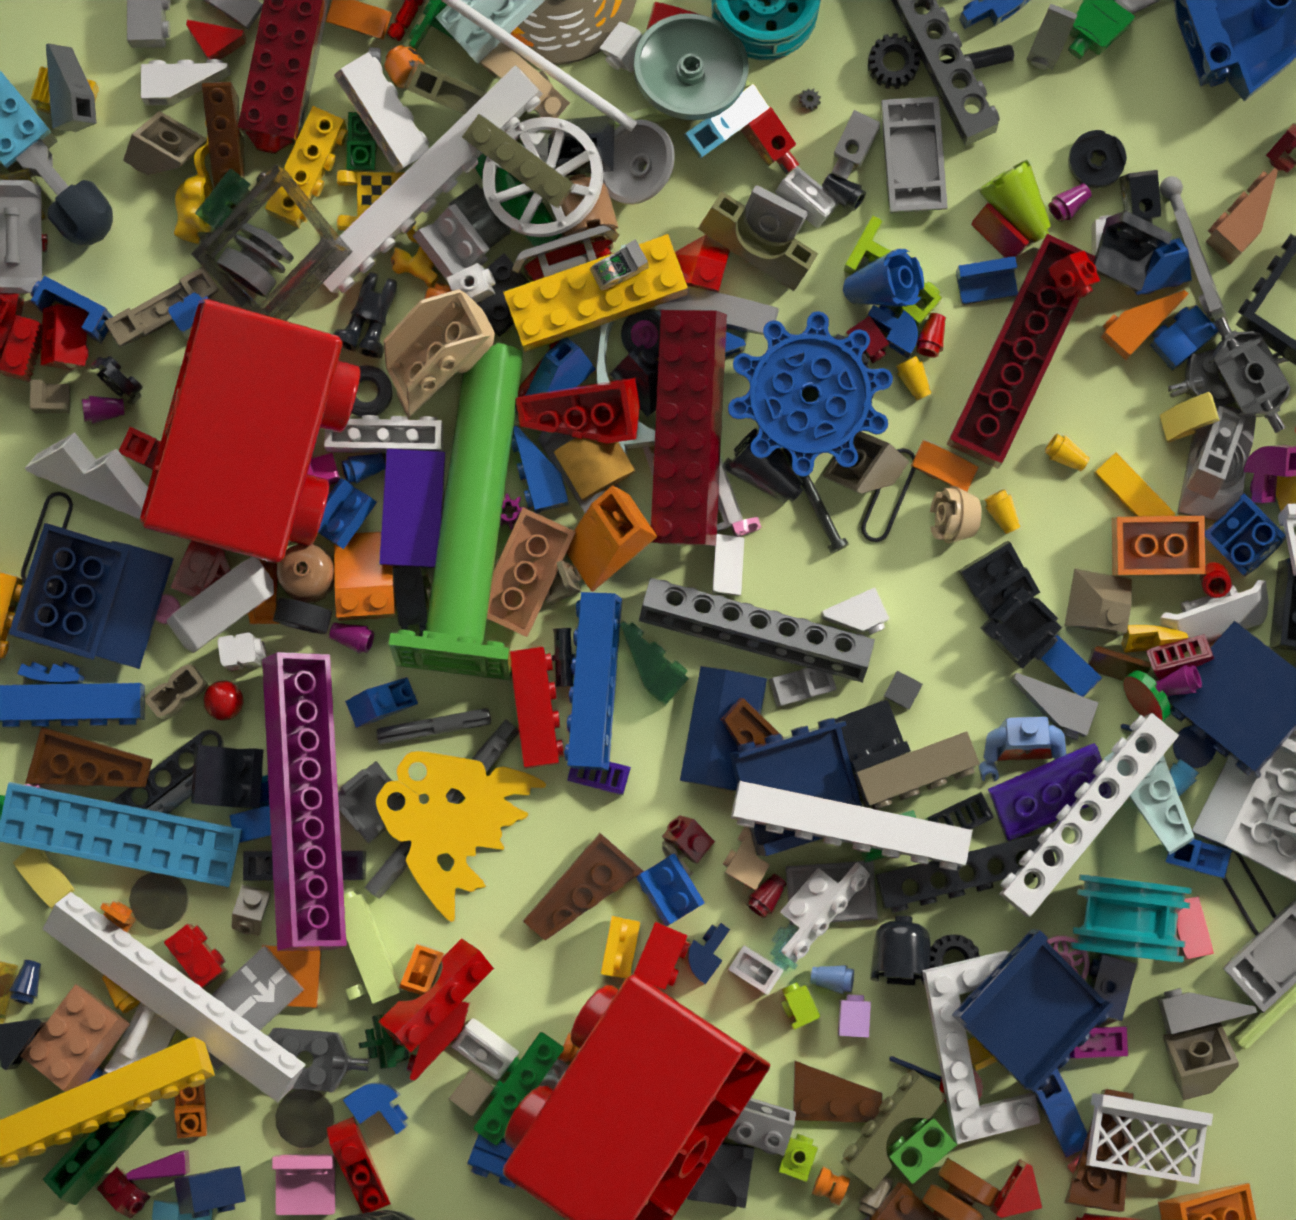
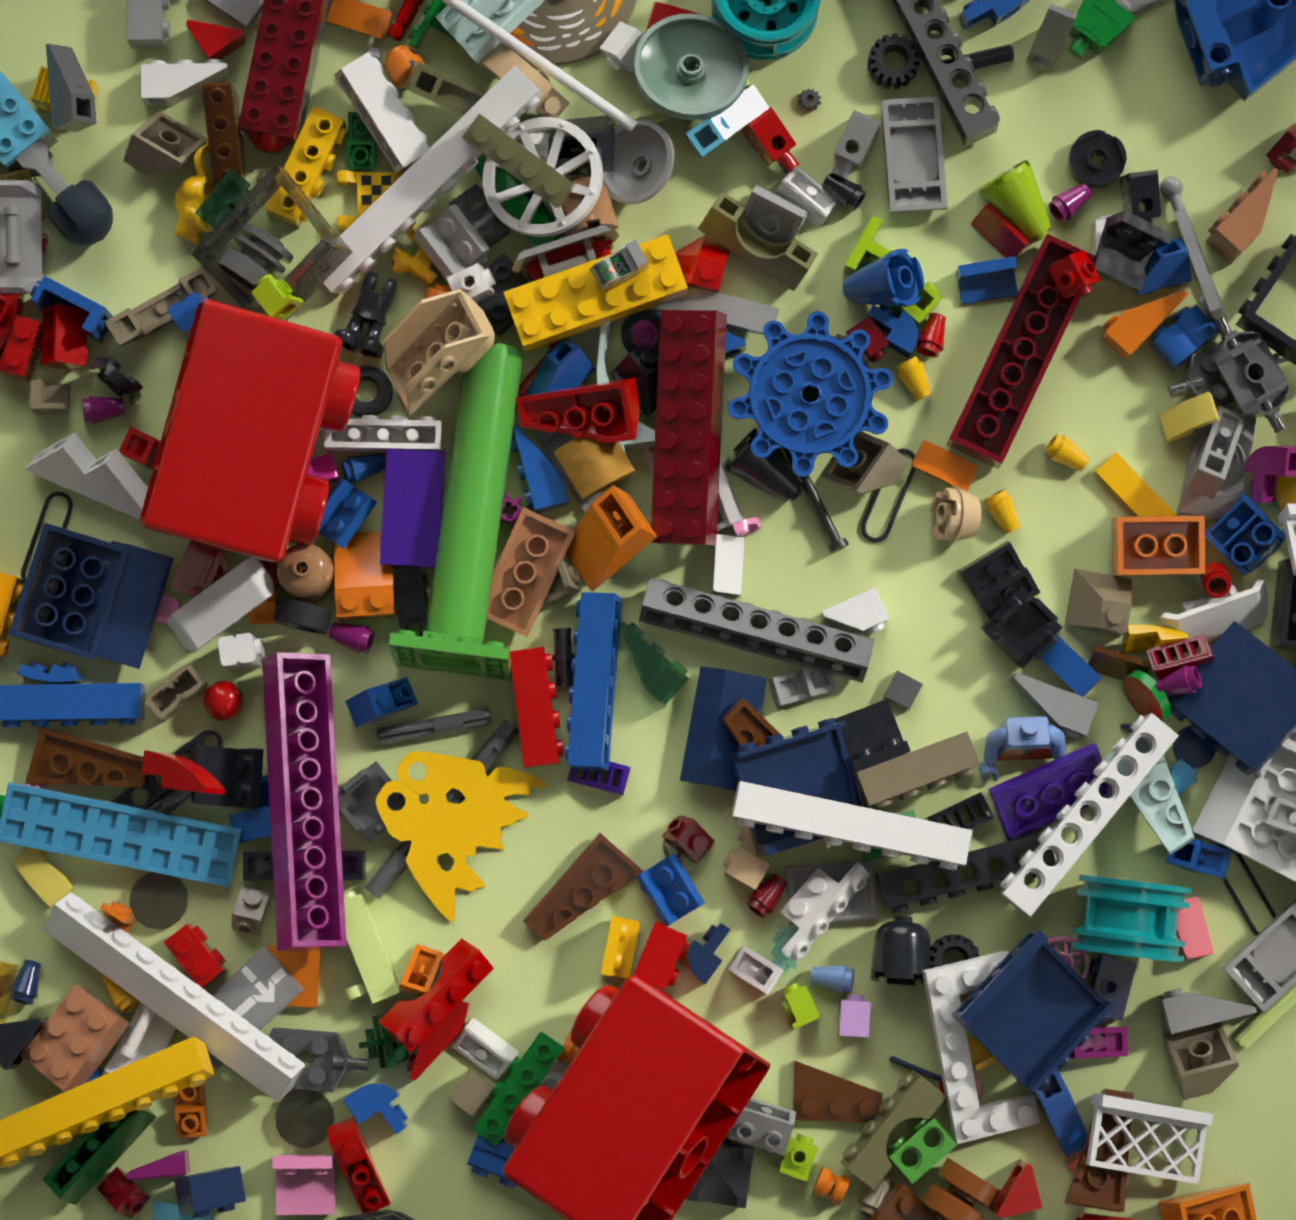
none -> red slope [141,750,225,795]
none -> lime brick [251,274,304,321]

